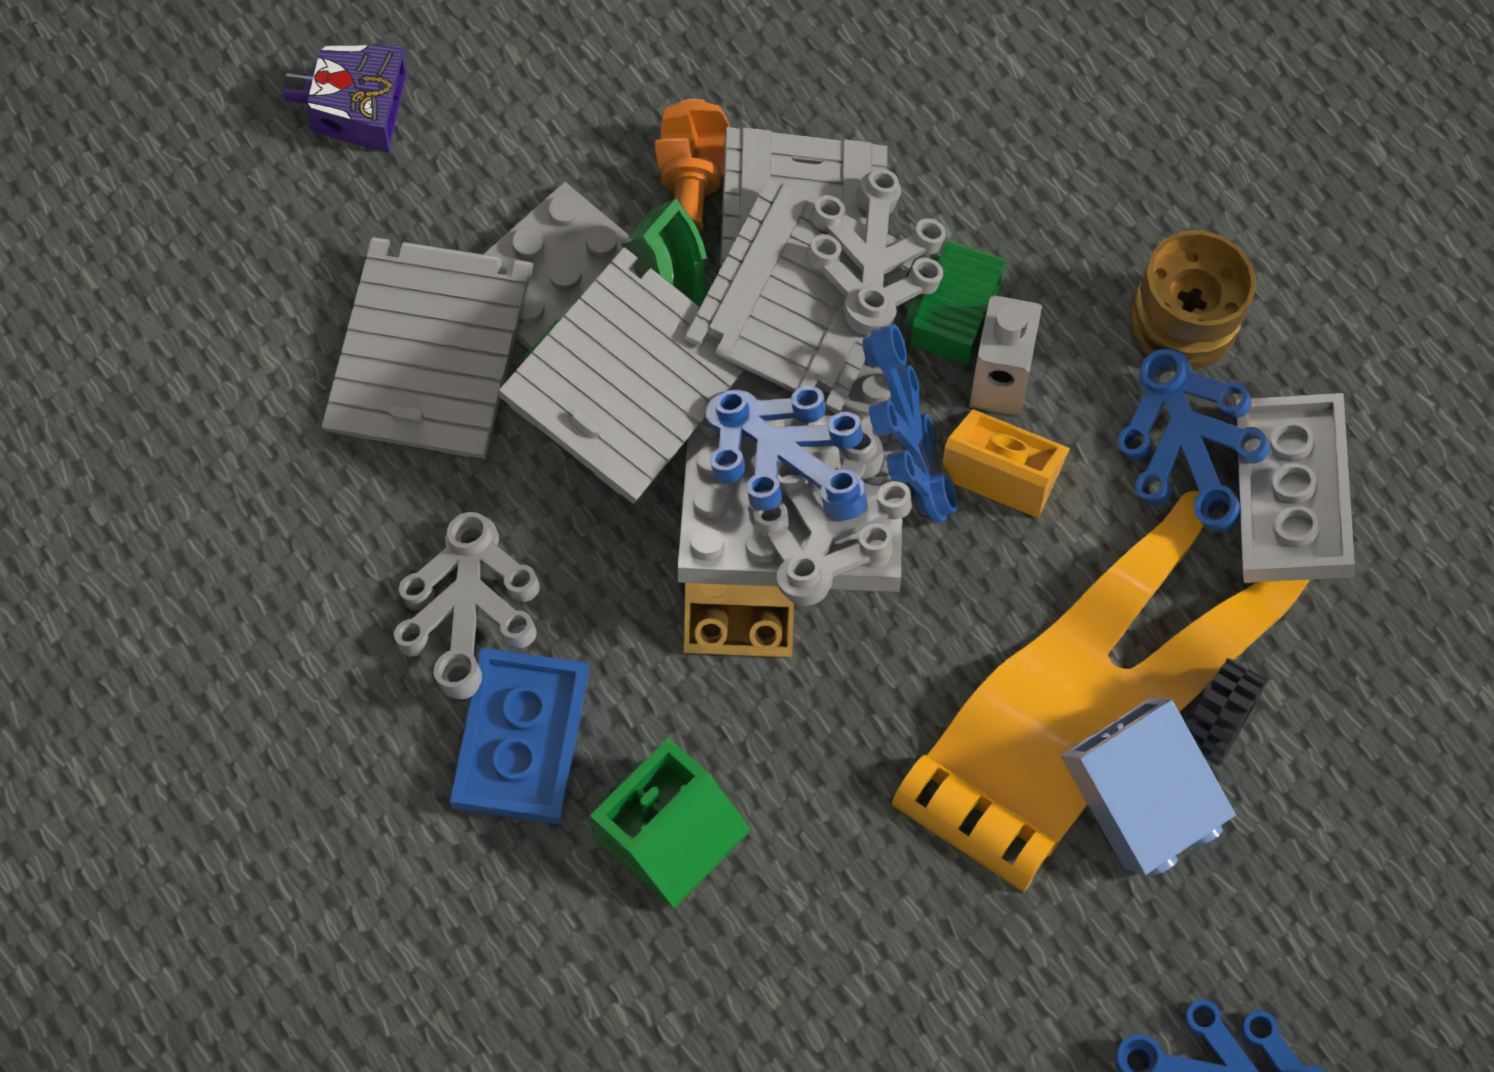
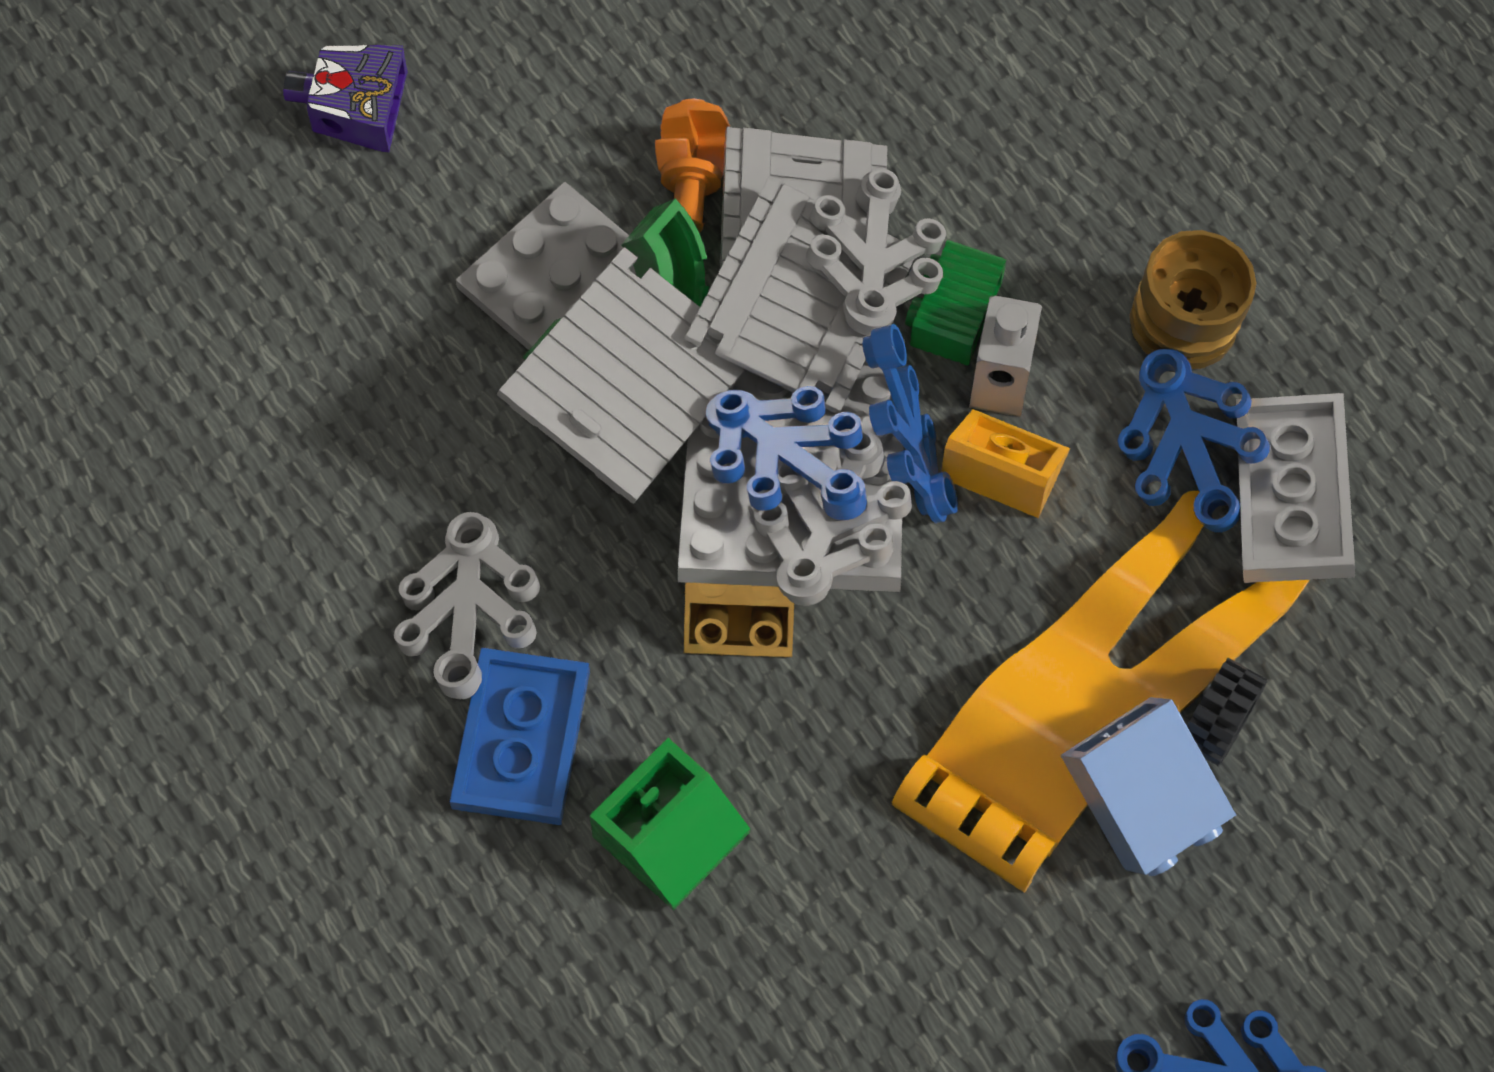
light grey door [321,237,533,459] -> none

